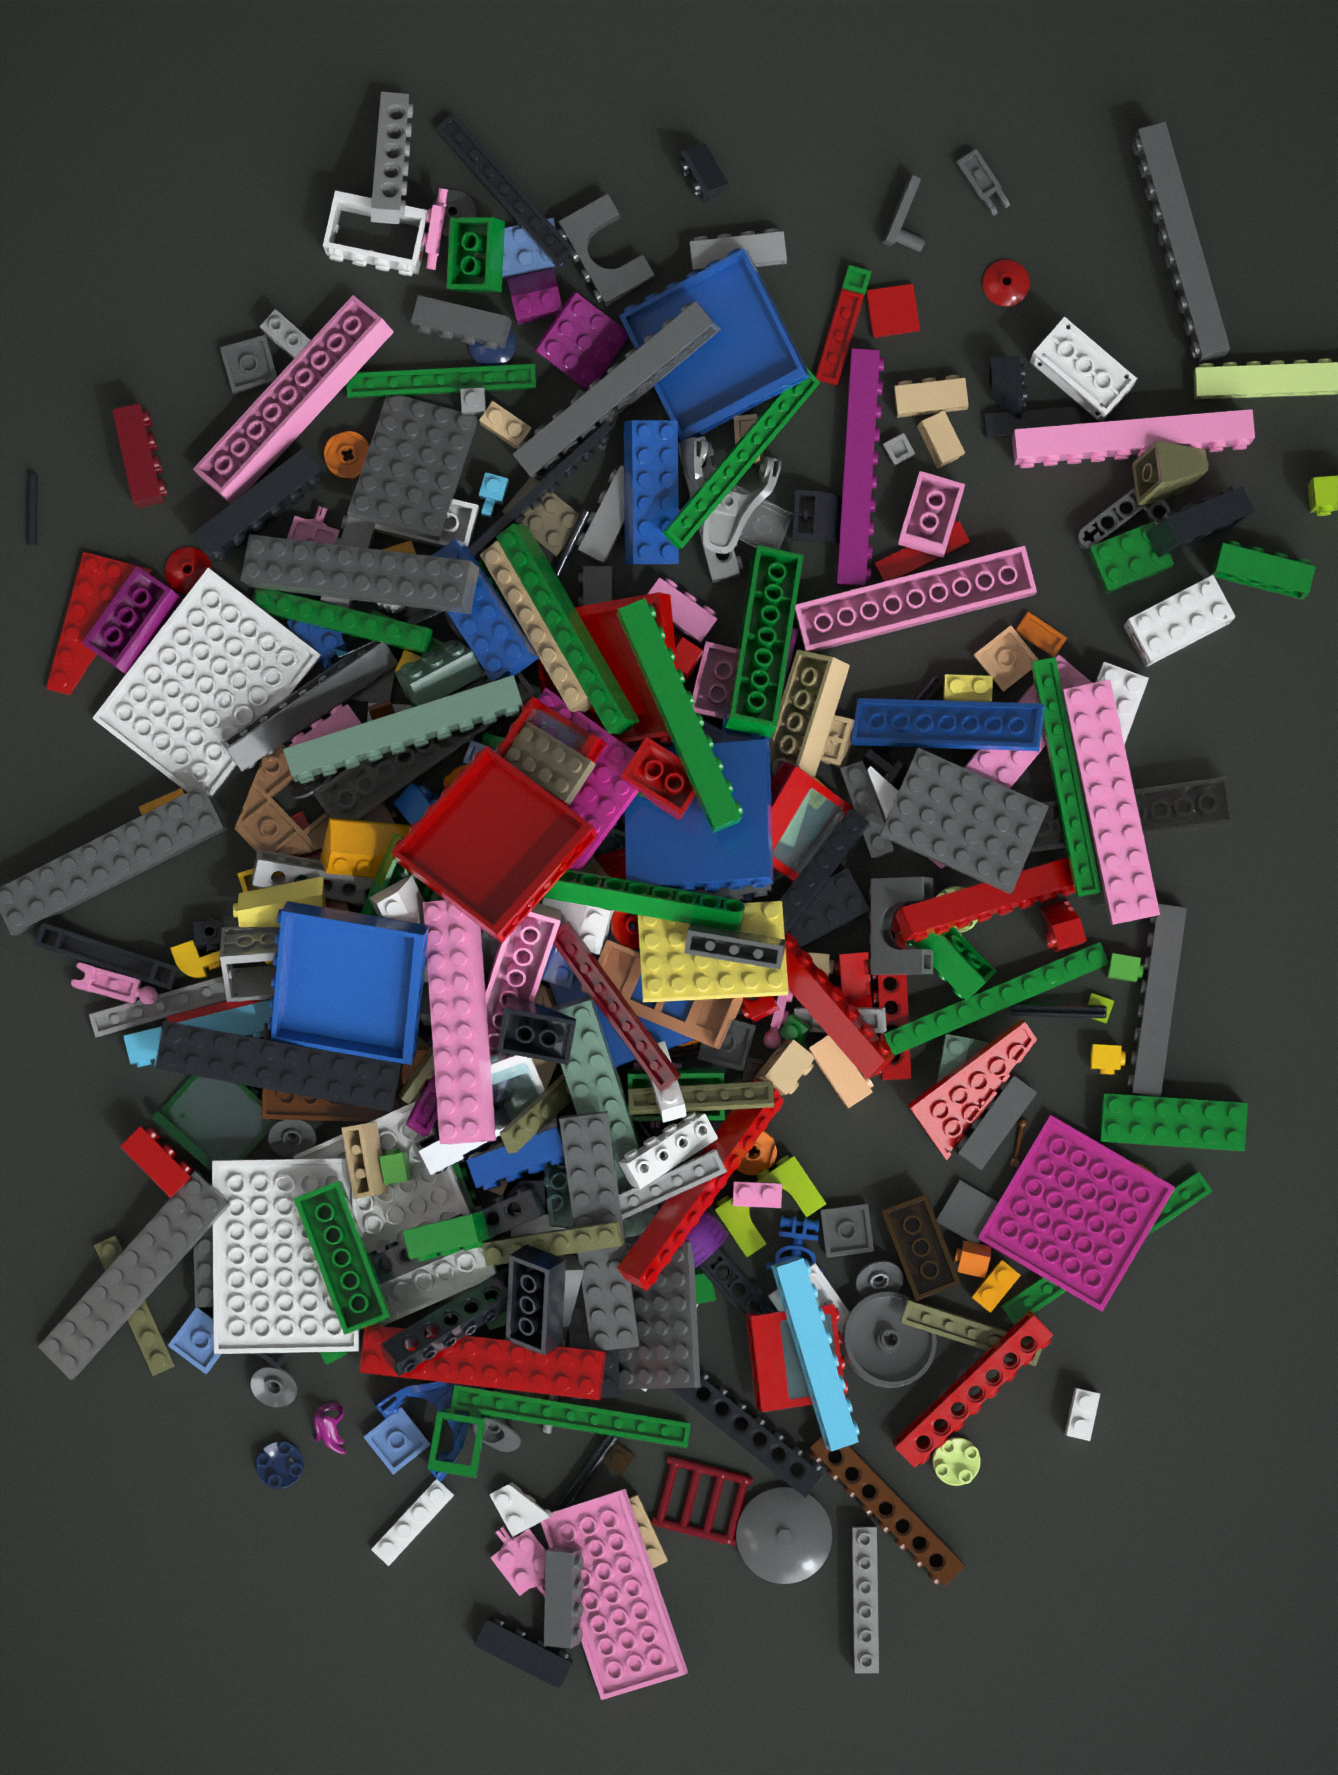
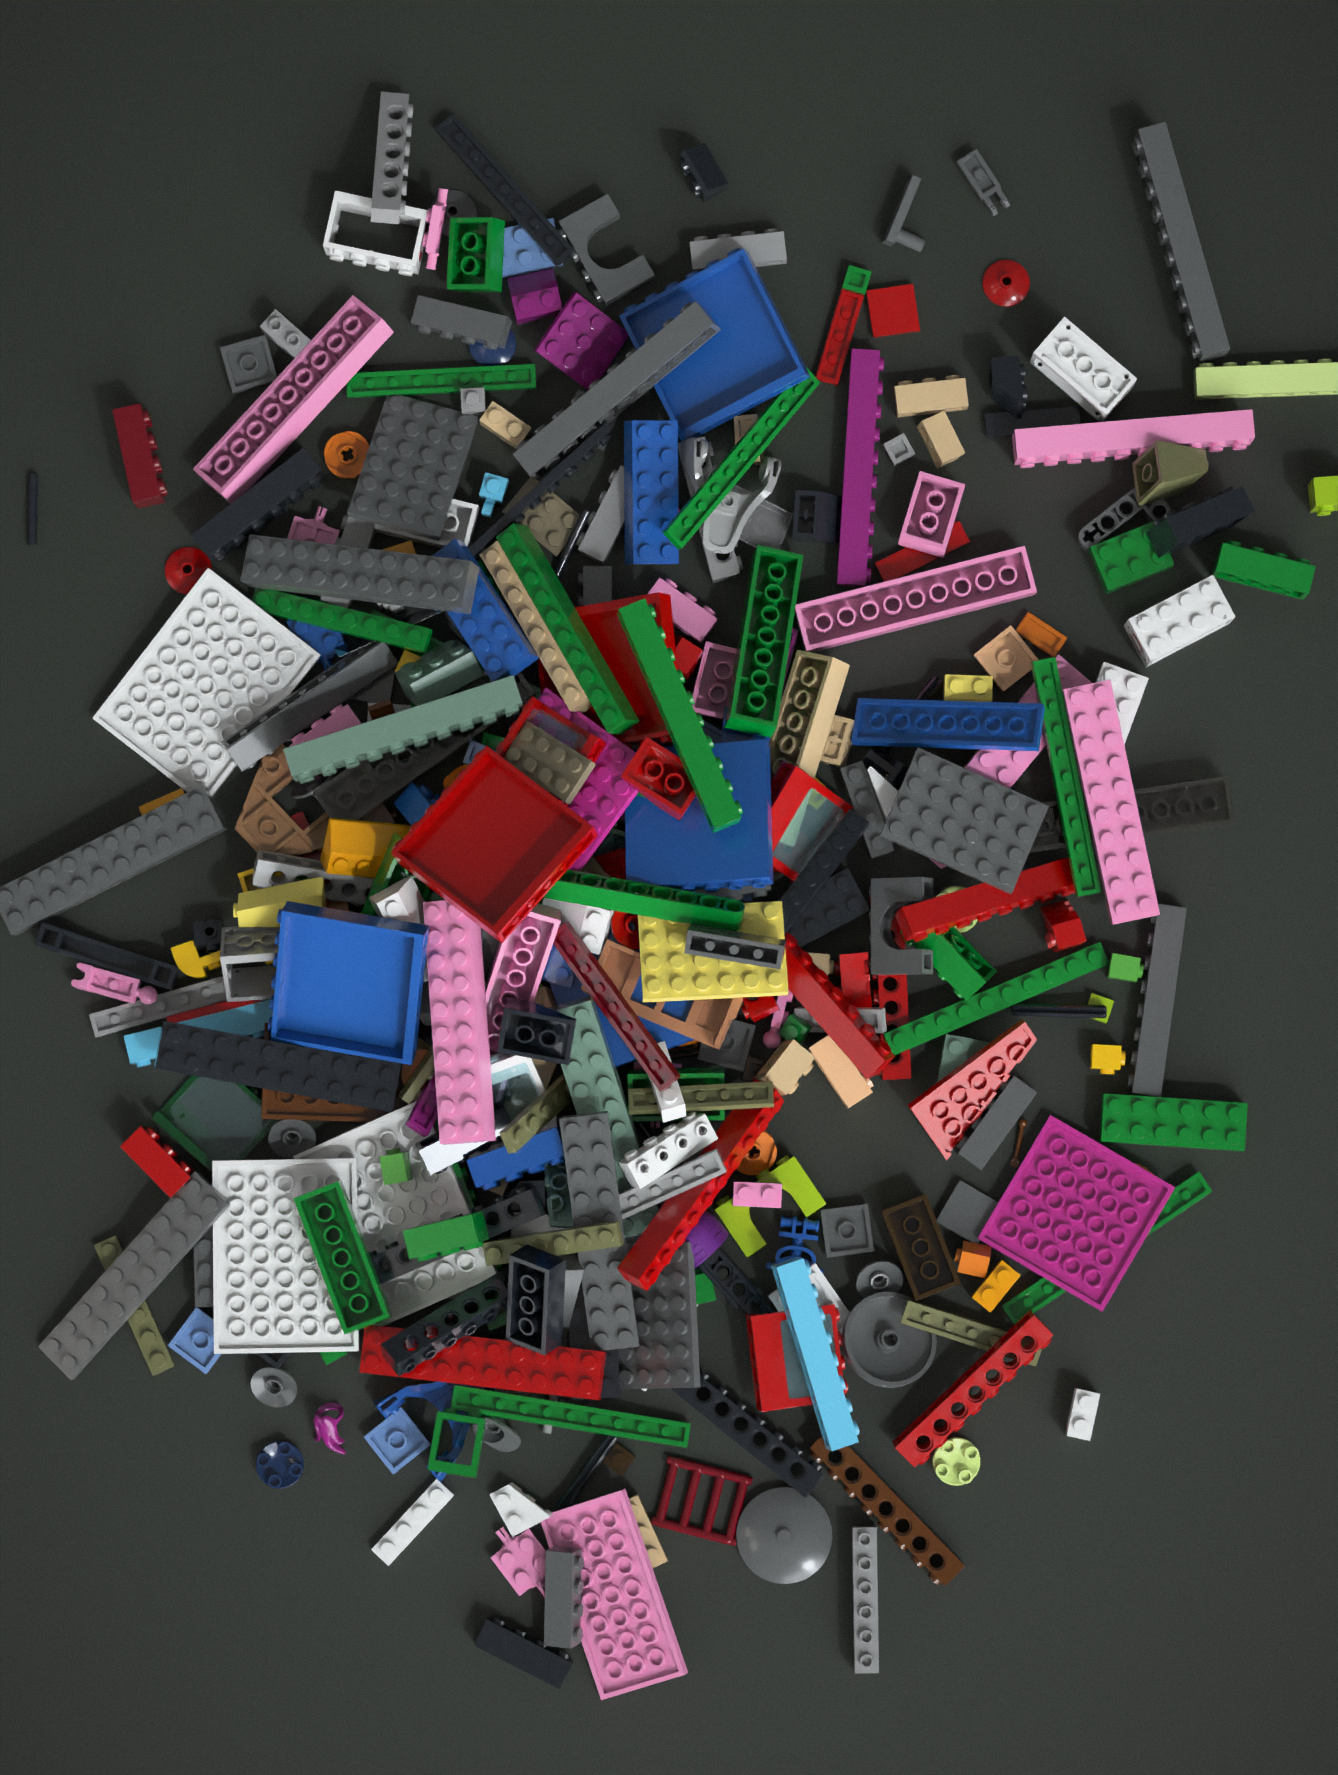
red wing [46,552,153,695] -> none
magenta slope [82,566,182,674] -> none
tan brick [342,1122,389,1199] -> none

